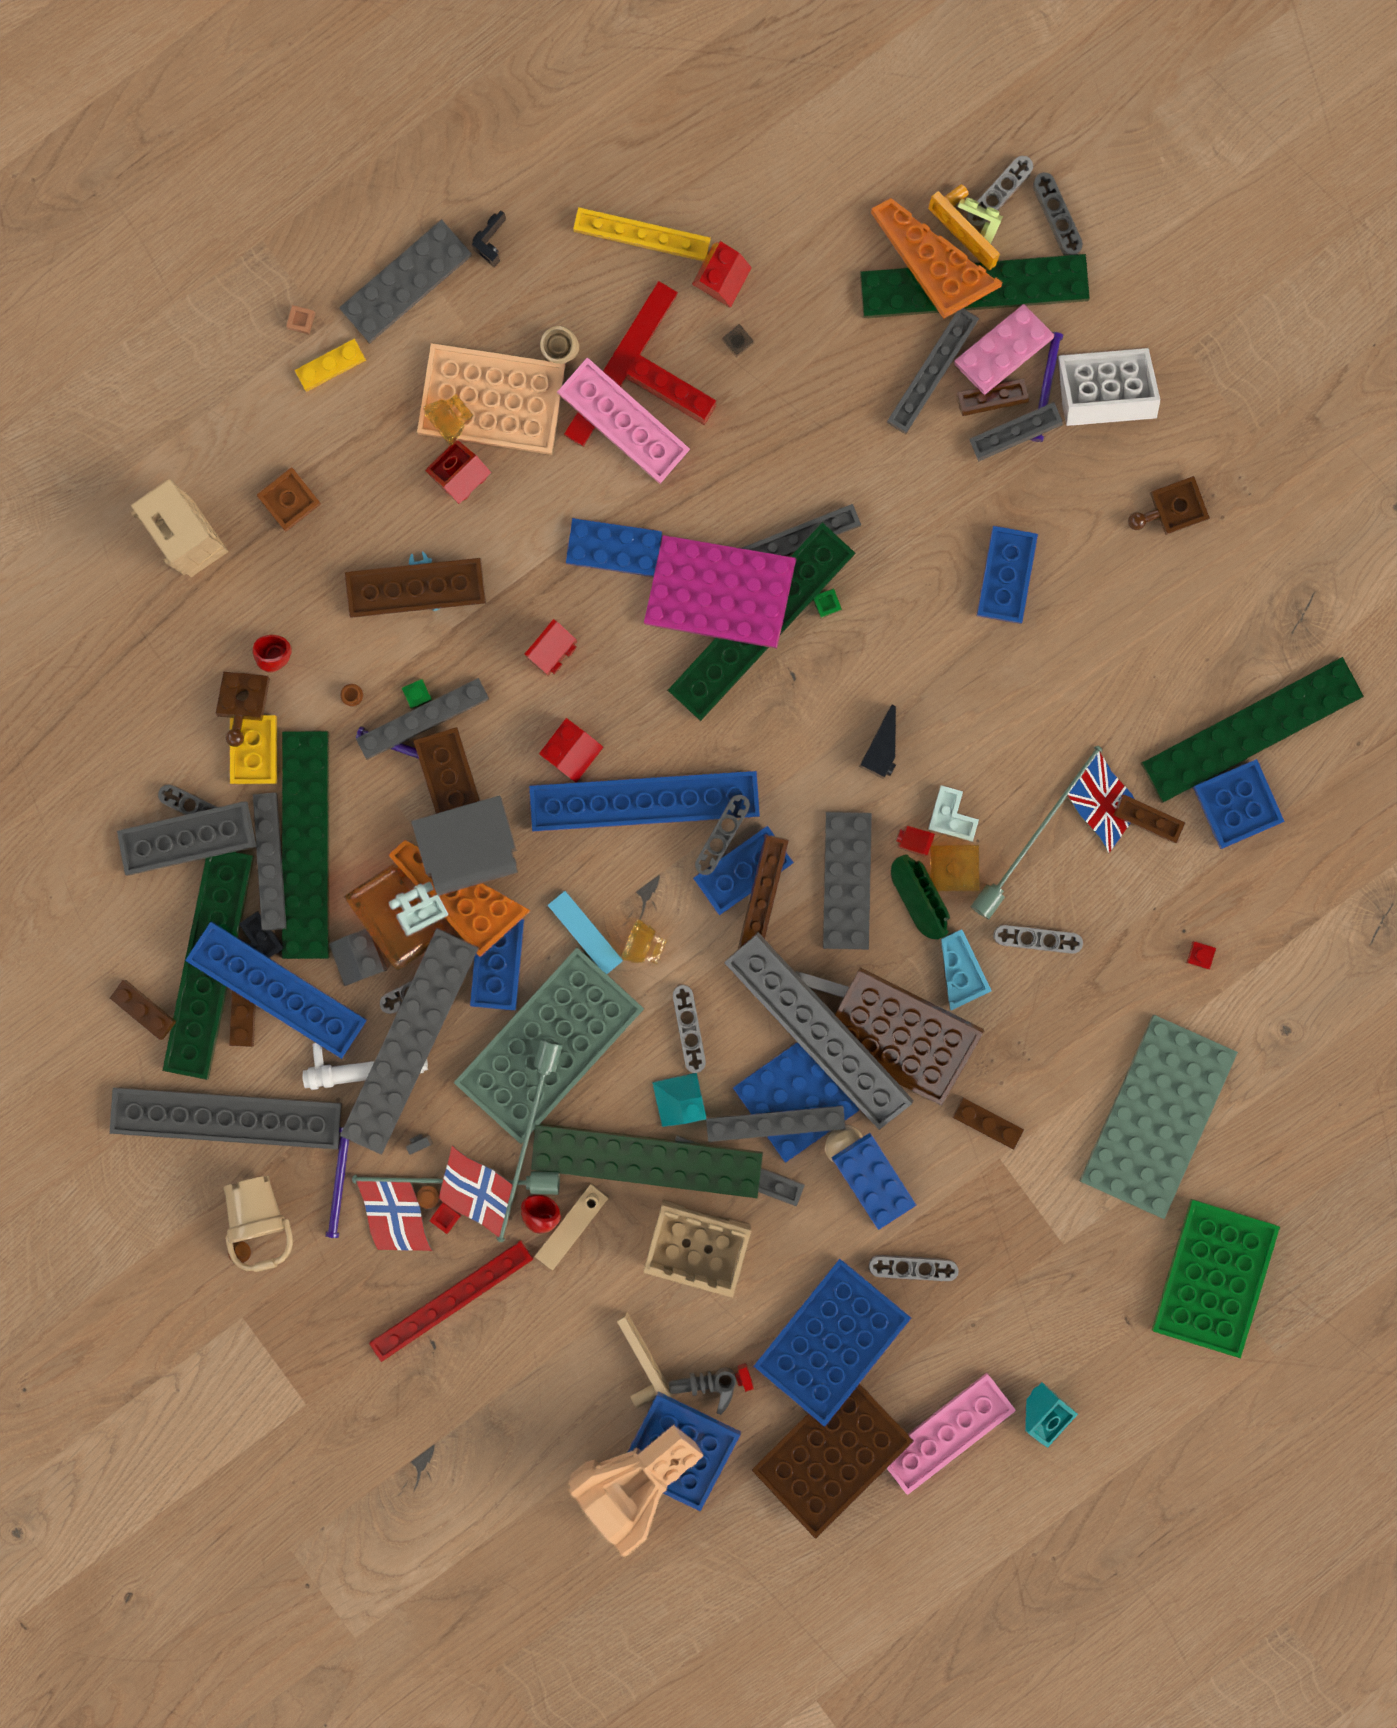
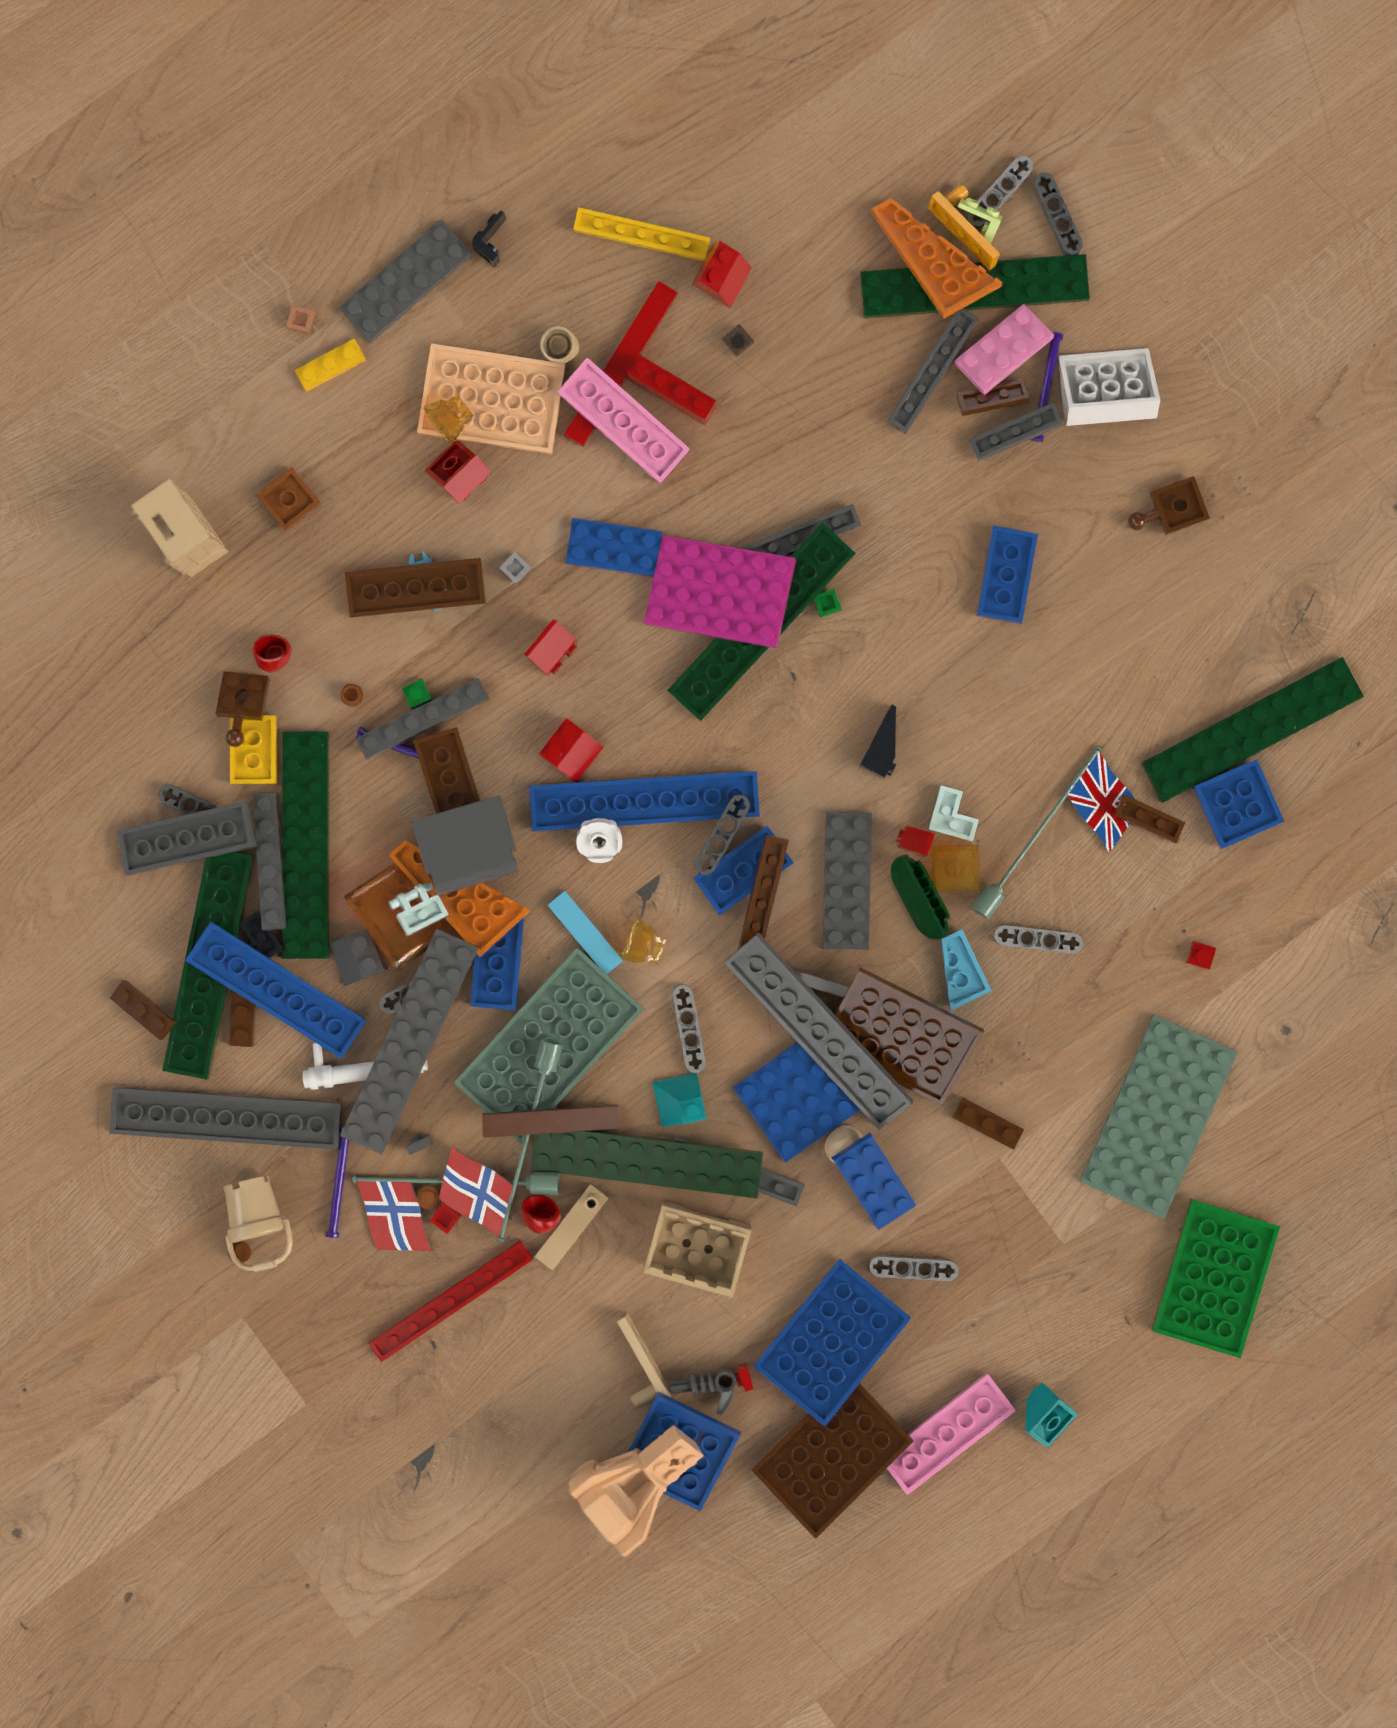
dark grey plate [706,1105,845,1142] -> none
none -> reddish brown tile [482,1104,619,1138]
none -> light grey plate [499,552,532,585]
none -> white plate [577,818,622,863]

